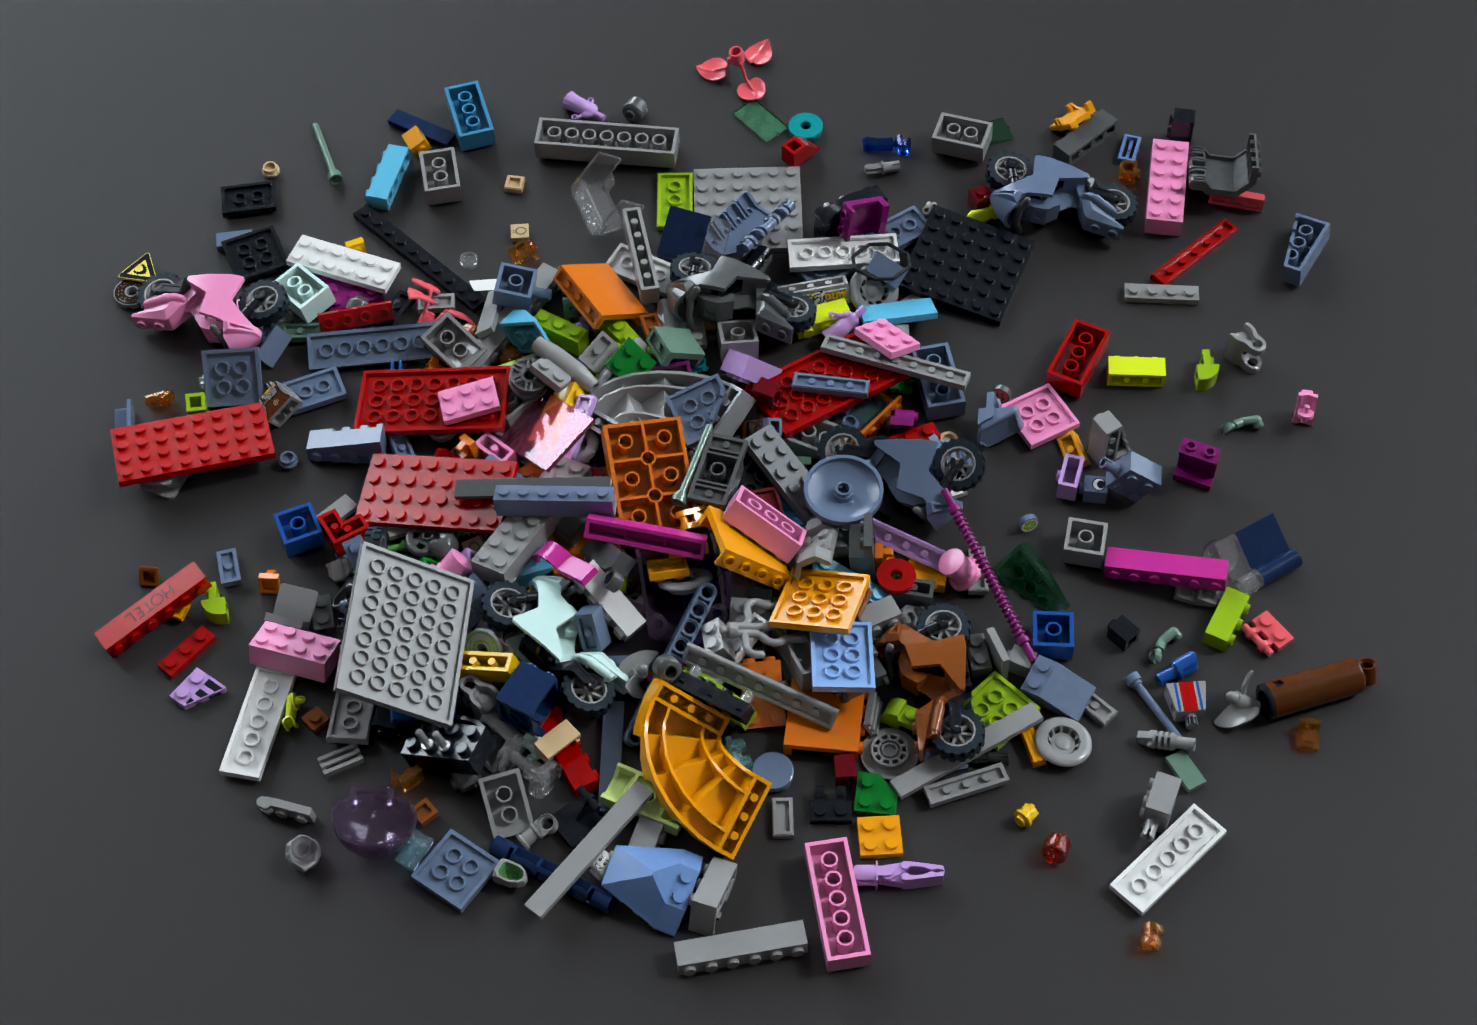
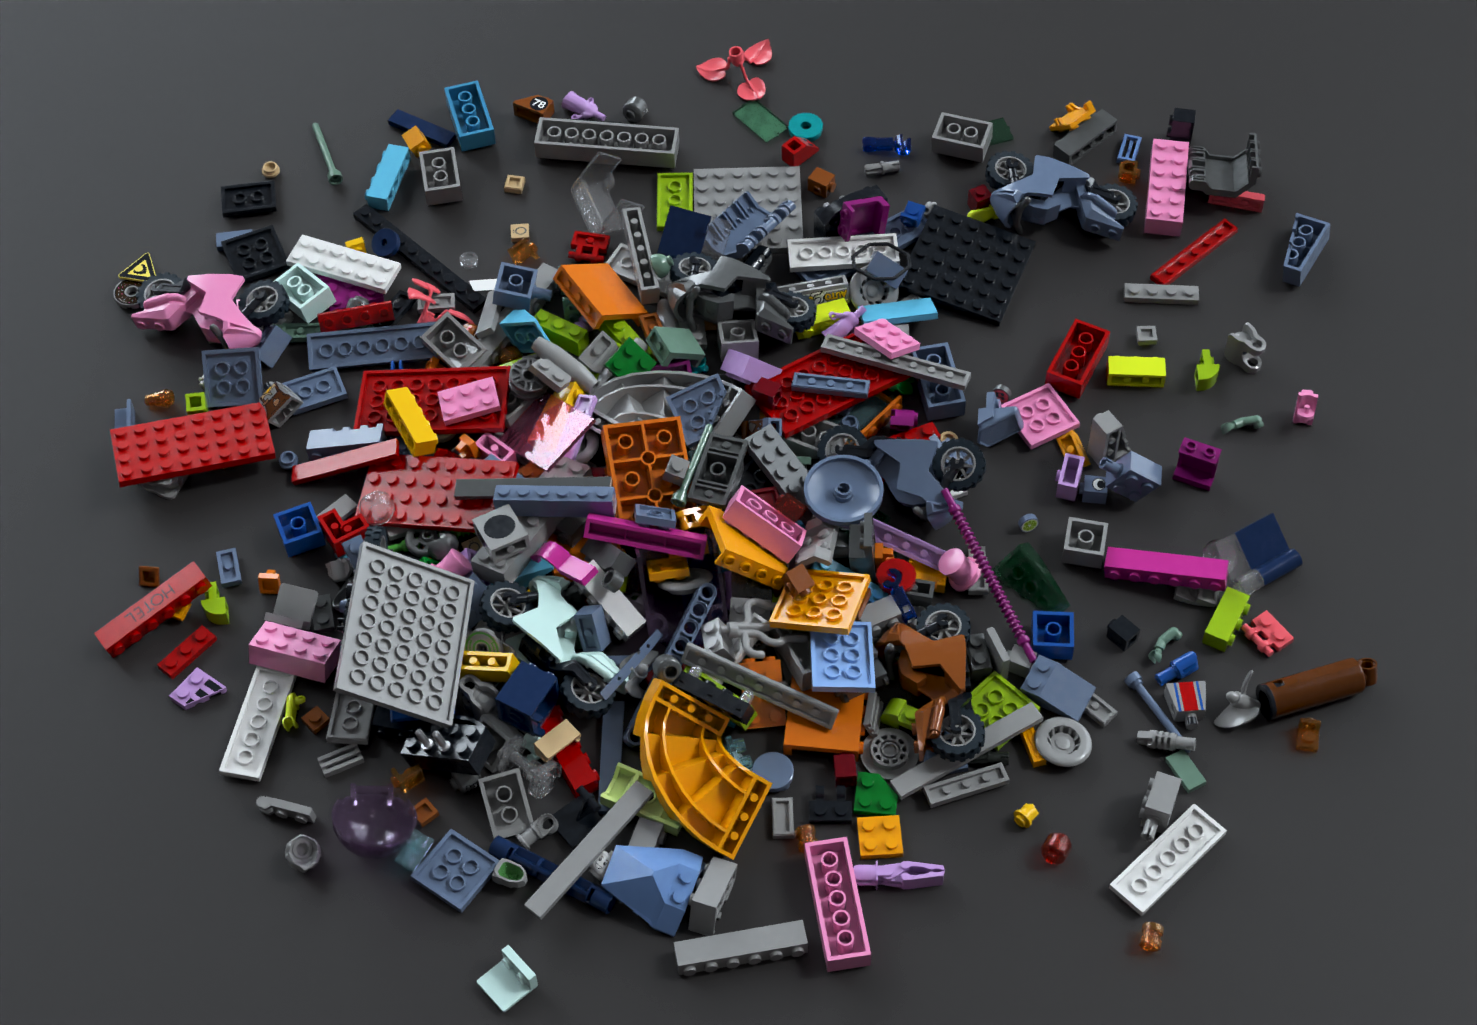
none -> tile [291,438,399,485]
none -> clear helmet [359,491,395,526]
none -> dark blue piece [371,228,400,258]
none -> yellow brick [383,387,438,457]
none -> light grey brick [472,504,531,564]
none -> light aqua bracket [477,945,538,1012]
none -> dark orange slope [513,95,554,124]
none -> red plate [568,231,610,264]
none -> sand blue piece [600,629,663,700]
none -> sand blue plate [634,503,676,530]
none -> sand green brick [650,253,674,279]
none -> light grey brick [662,454,690,486]
none -> clear red brick [775,492,808,523]
none -> dark orange brick [781,563,815,599]
none -> clear orange wheel [794,824,818,853]
none -> dark orange brick [808,167,836,198]
none -> clear blue piece [882,568,917,624]
none -> blue bracket [900,200,926,228]
none -> light grey plate [1136,326,1157,345]

